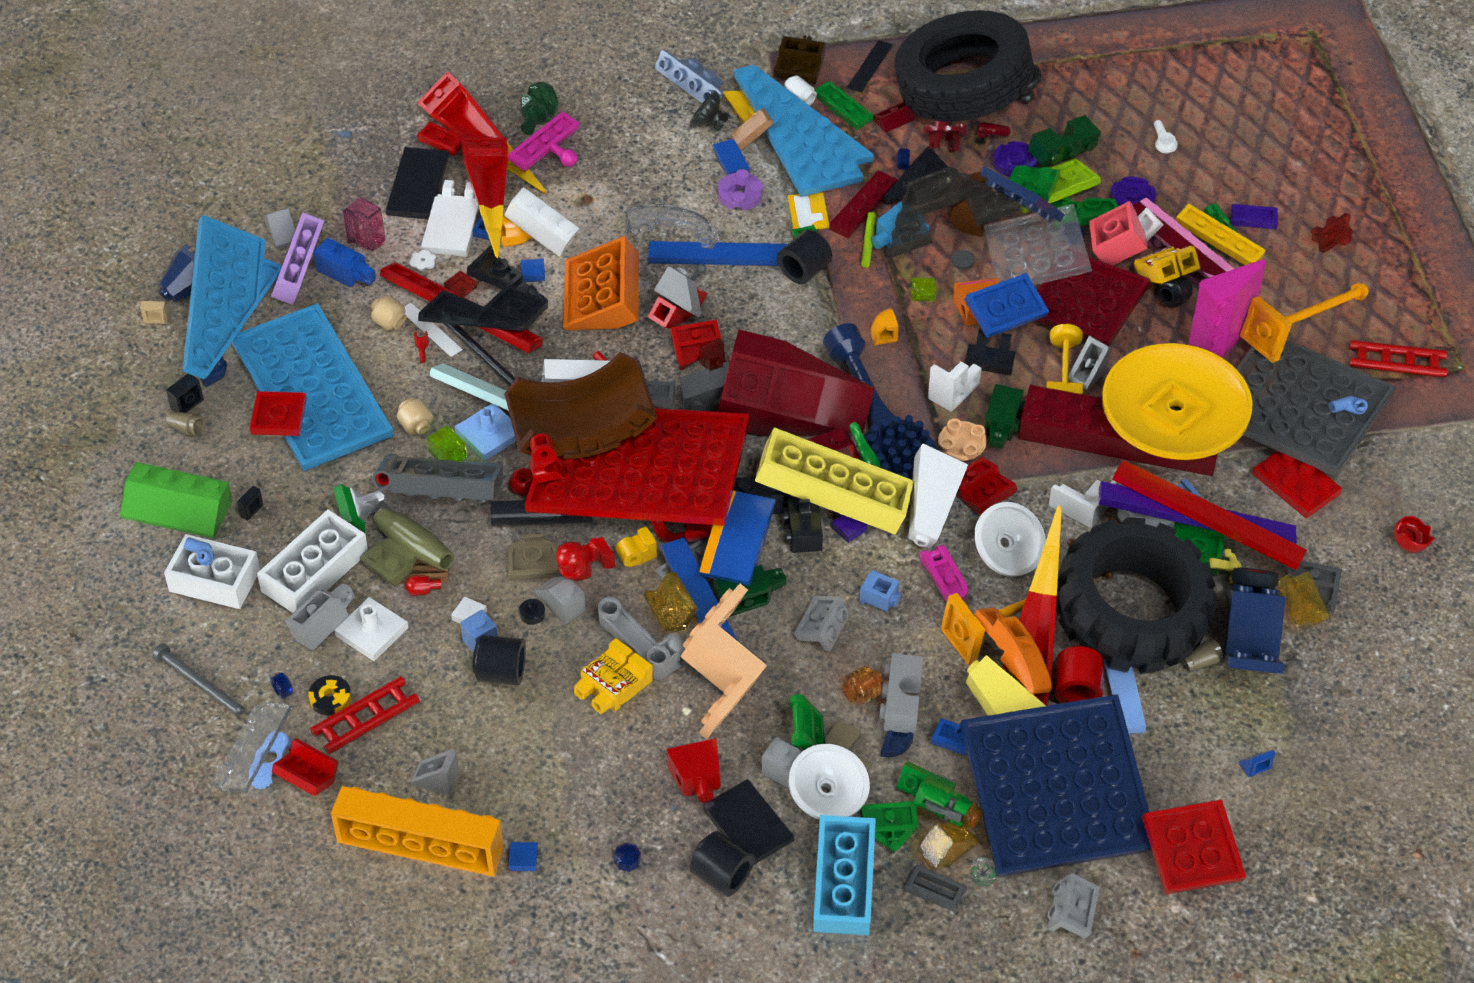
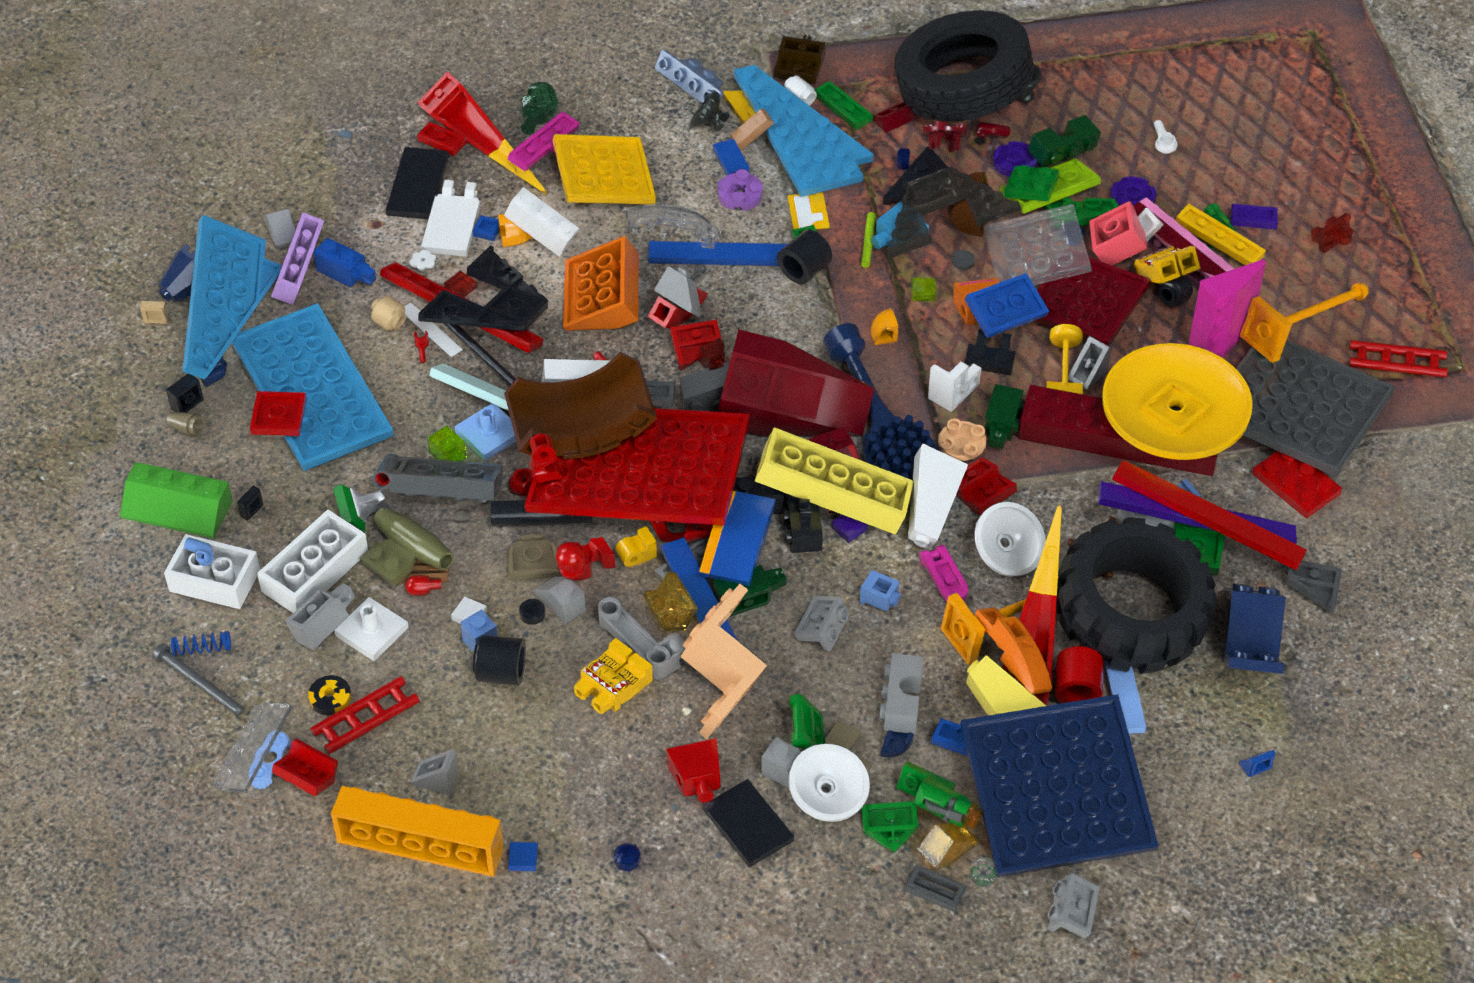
clear blue tile [270,672,293,699] -> none
clear pink window [343,196,386,252] -> none
tan head [397,398,433,435] -> none
red plate [461,137,508,258] -> none
blue tile [521,258,546,282] -> none
black piece [690,831,755,897] -> none
medium azure brick [813,815,876,935] -> none
dark red plate [829,170,897,239] -> none
clear orange head [842,666,883,705] -> none
black sticker [847,40,893,92] -> none
green piece [850,422,881,468] -> none
dark blue plate [980,166,1065,222] -> none
white panel [1049,480,1119,528] -> none
red plate [1142,799,1246,895] -> none
dark tan cone [1183,639,1223,672] -> none
light yellow piece [1209,549,1242,584] -> none
black bush [1232,568,1279,588] -> none
clear yellow bracket [1279,572,1330,629] -> none
medium blue arm [1329,396,1368,415] -> none
red hair [1394,516,1435,553] -> none
none -> blue piece [171,630,231,656]
none -> yellow tile [553,134,656,205]

